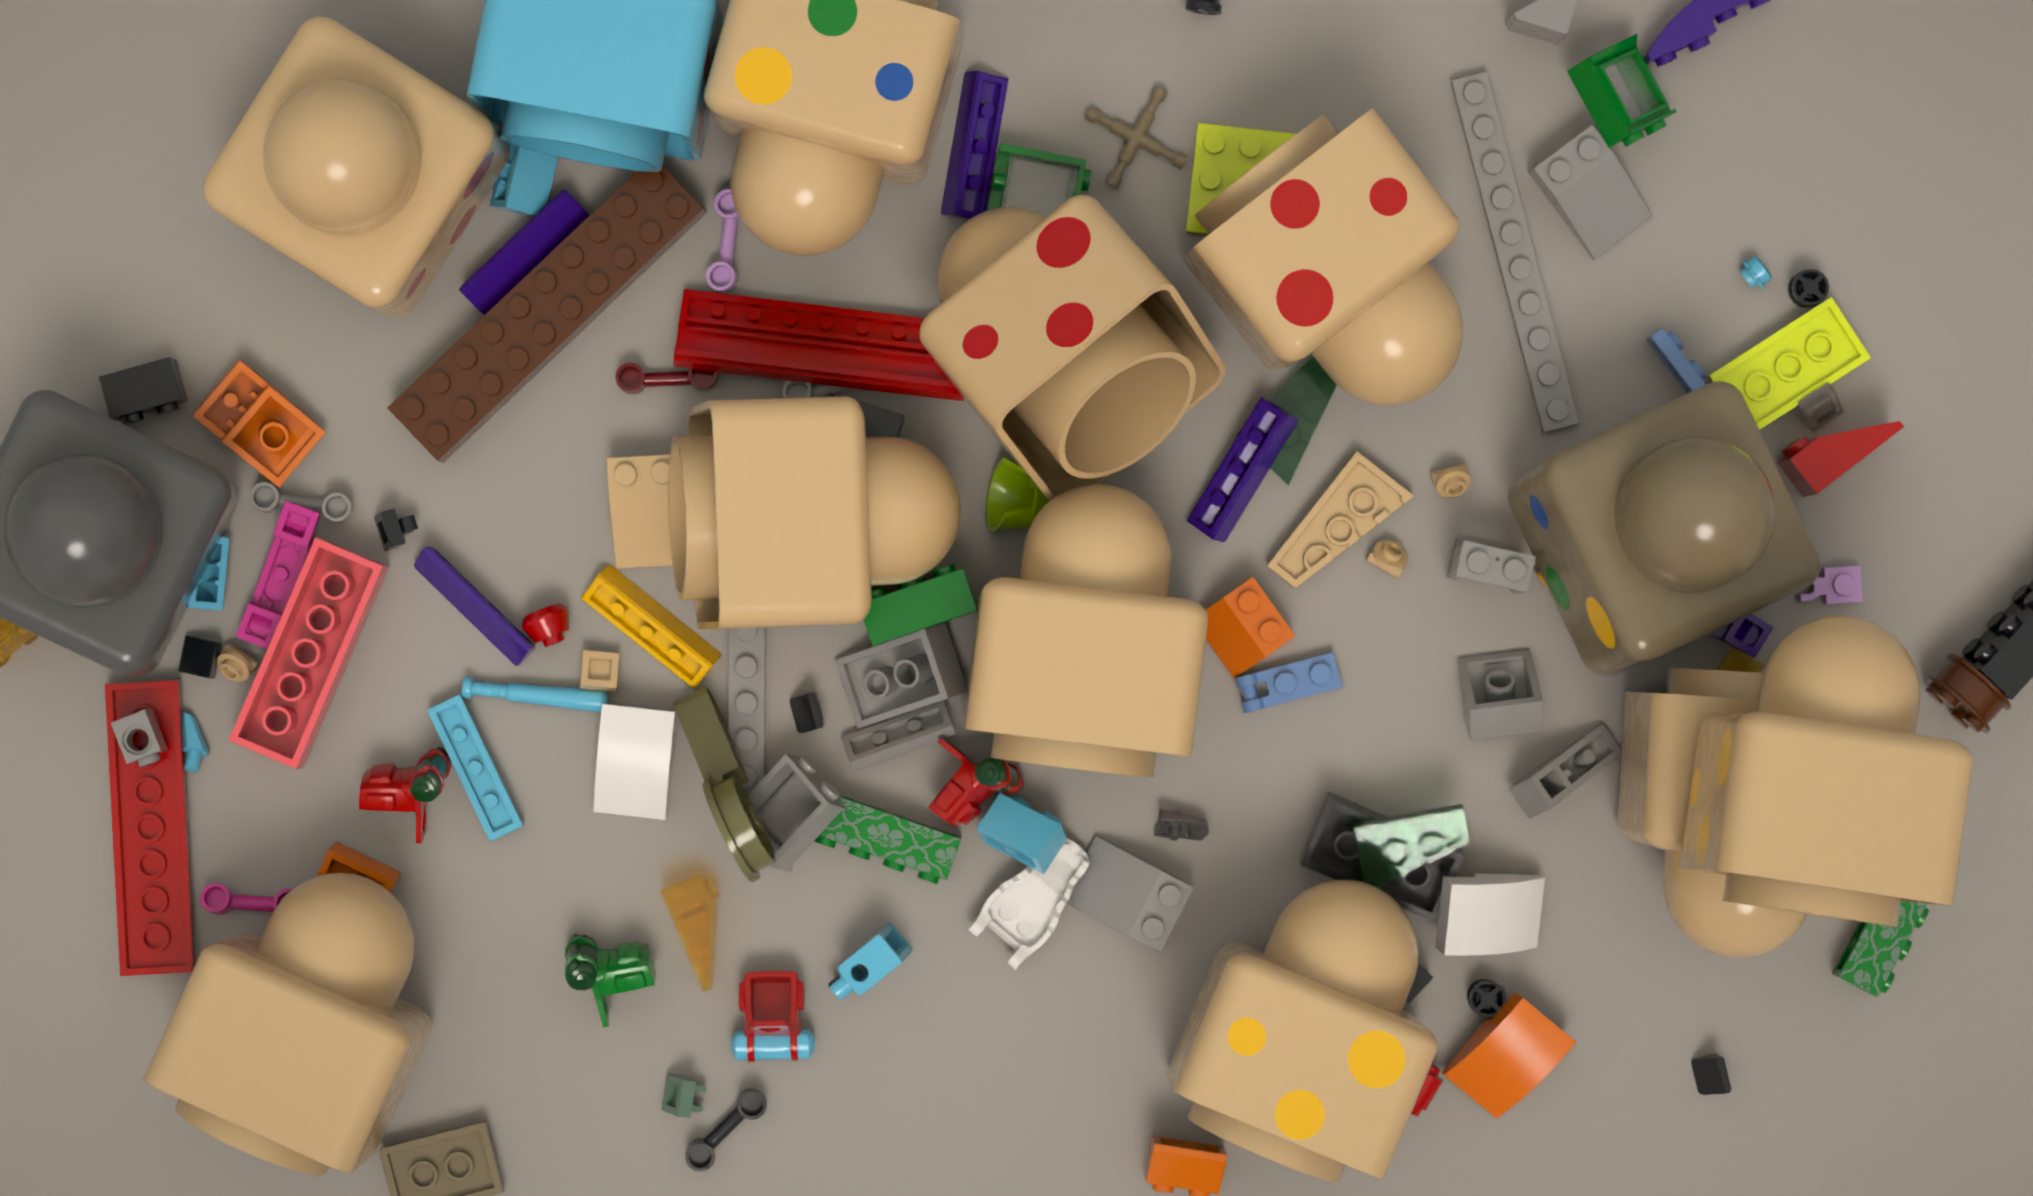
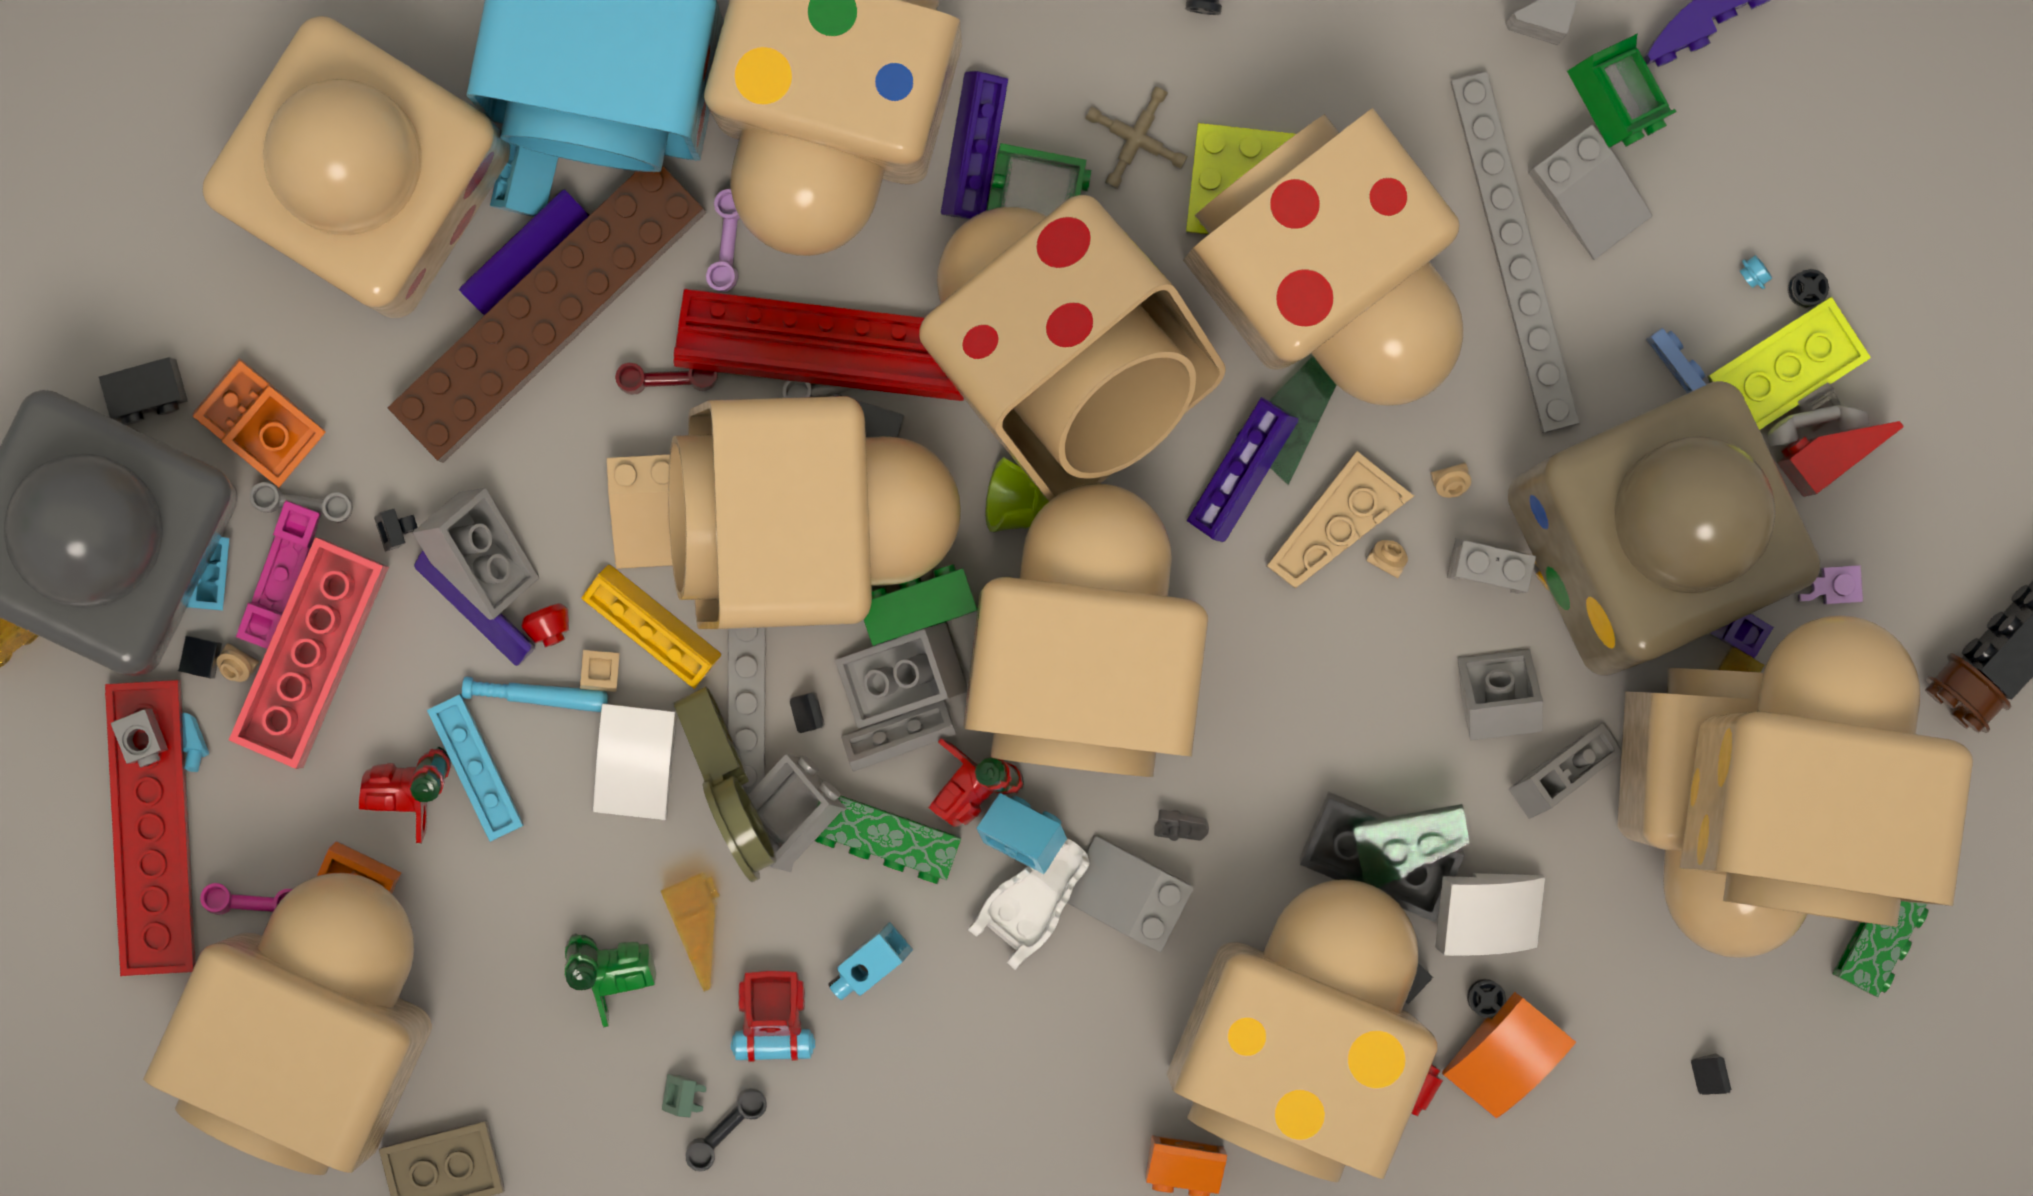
orange slope [1205,576,1295,678] -> none
medium blue plate [1235,652,1343,713] -> none
none -> light grey slope [412,488,539,620]
none -> light grey bar [1767,405,1869,446]

